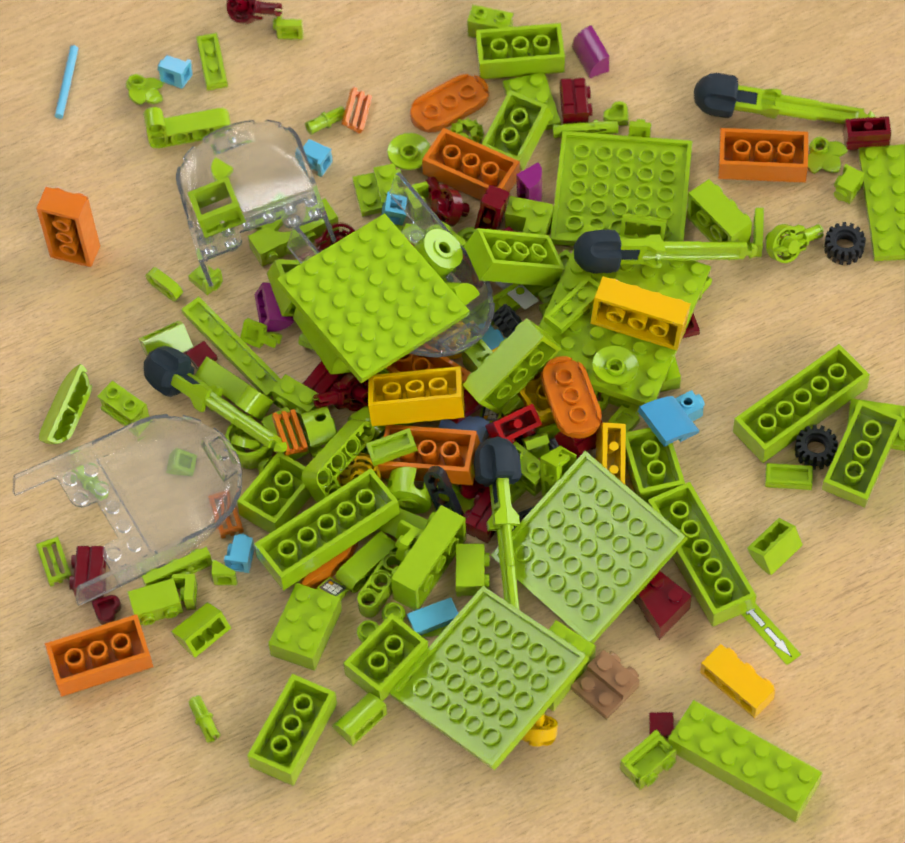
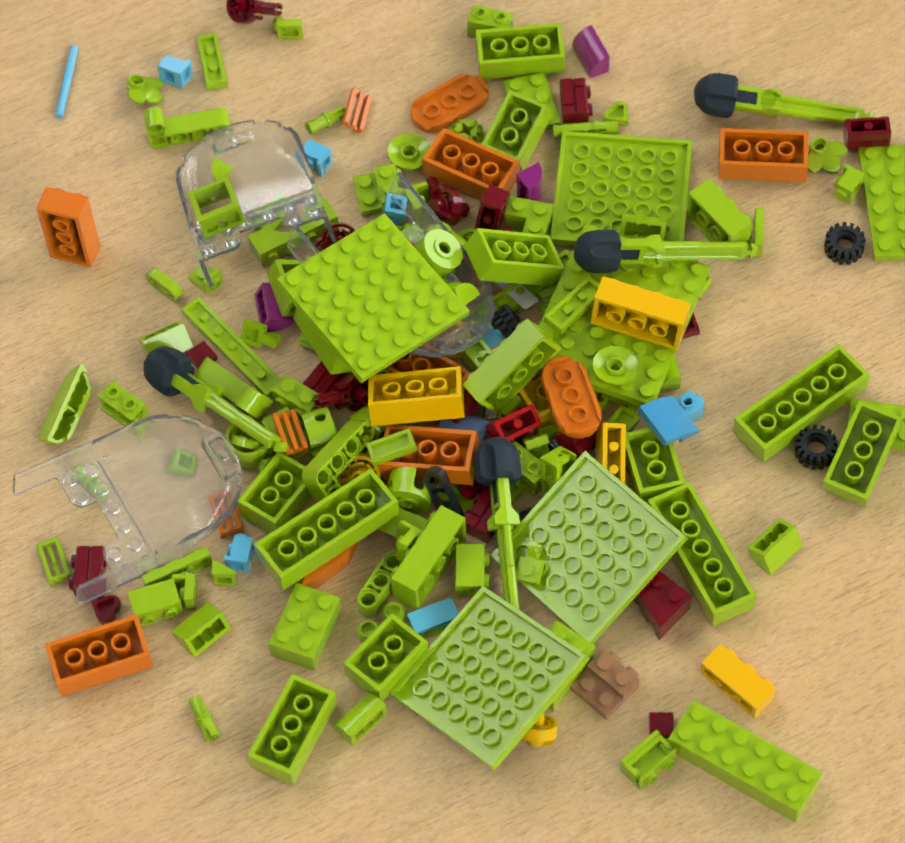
slope [316,577,349,600] -> none
lime beam [335,532,397,593] -> none
lime tile [628,119,651,137] -> none
lime sticker [741,603,802,665] -> none
lime pin [765,224,824,263] -> none
lime tile [765,463,813,490] -> none
none -> lime plate [516,540,545,585]

